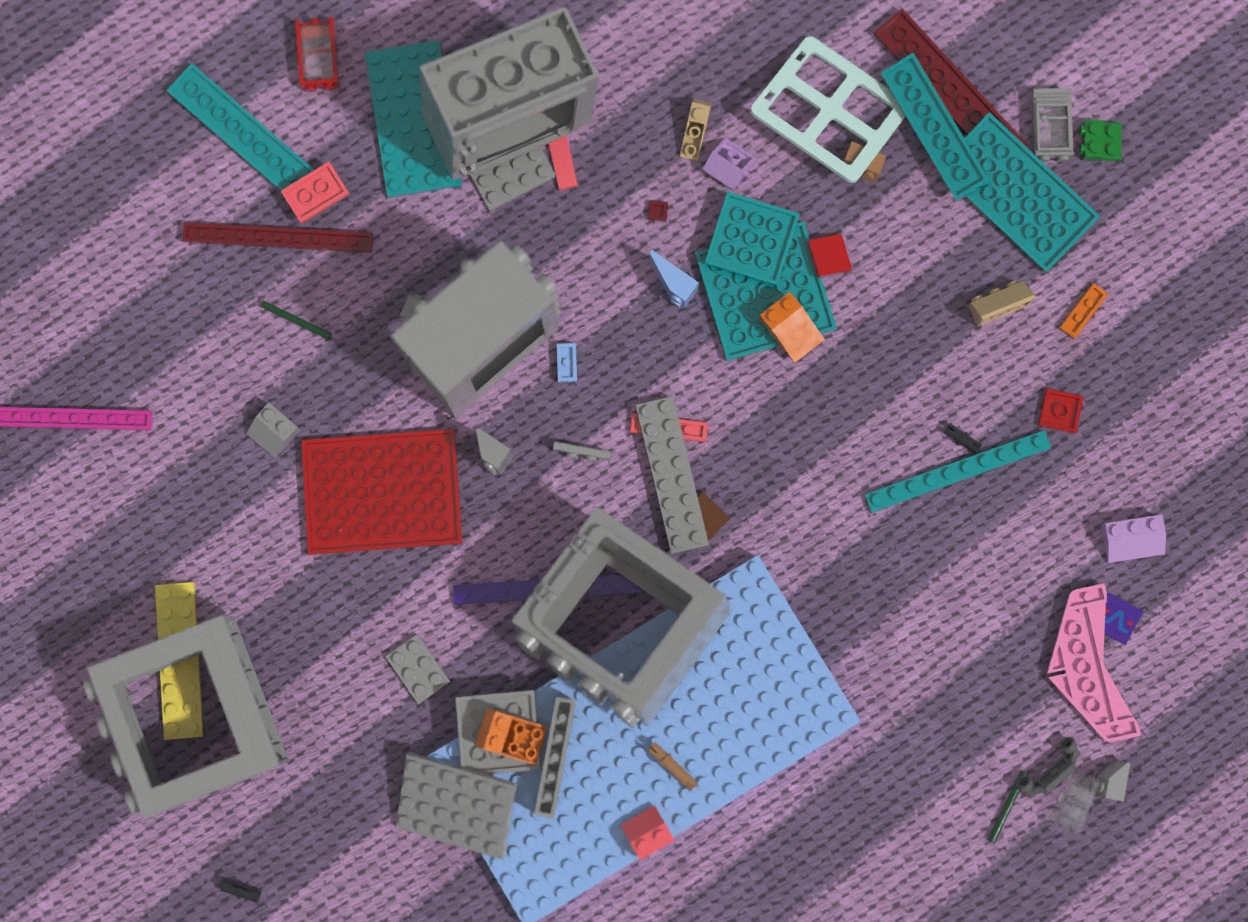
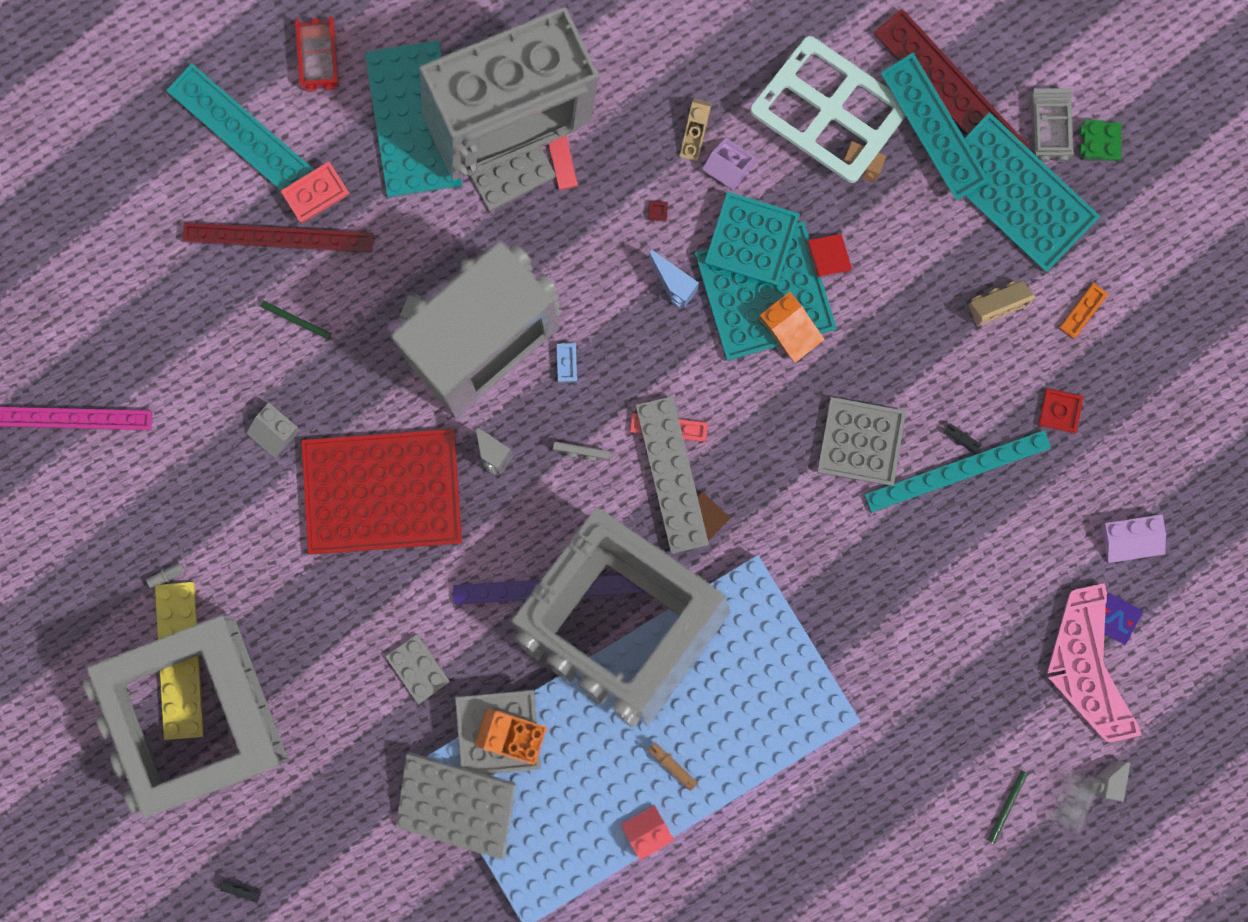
light grey brick [534,697,576,819] -> none
dark grey plate [1016,737,1081,798] -> none
none -> light grey axle [146,563,185,589]
none -> light grey plate [817,397,906,486]

